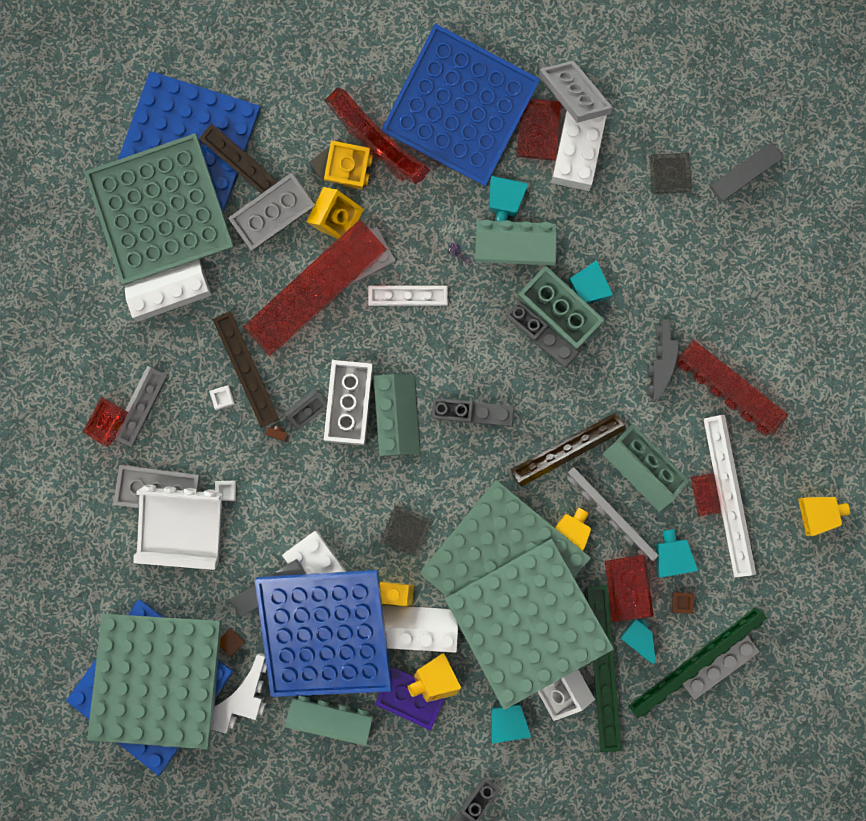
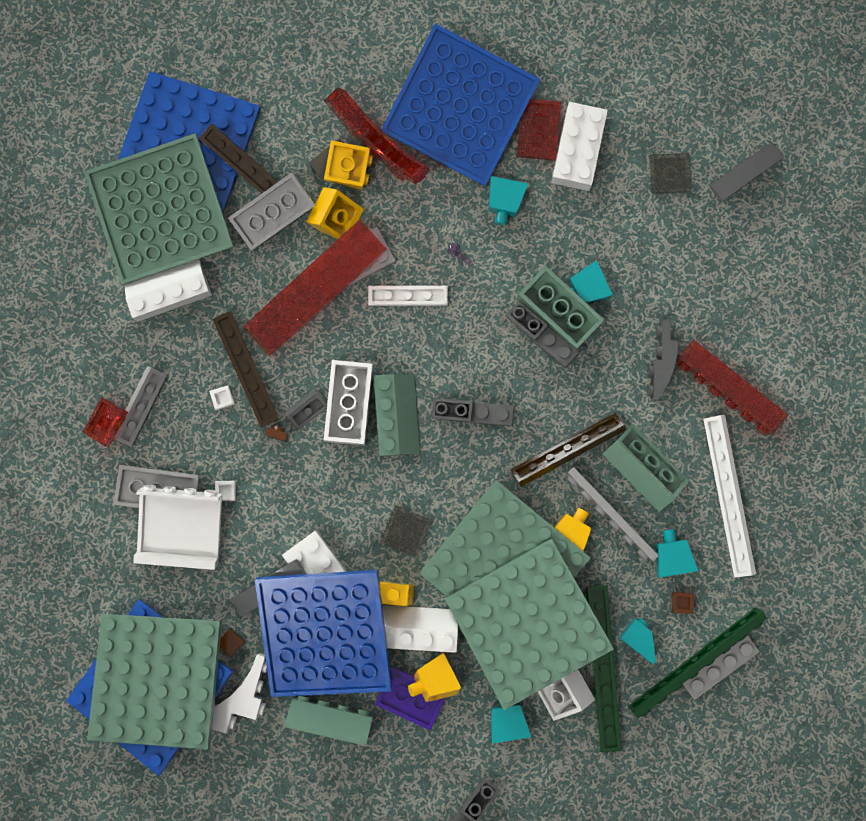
sand green slope [475,220,556,266] -> none
light grey plate [539,61,613,123] -> none
clear red plate [605,555,654,622] -> none
clear red slope [690,473,720,516] -> none
yellow torso [798,497,850,536] -> none

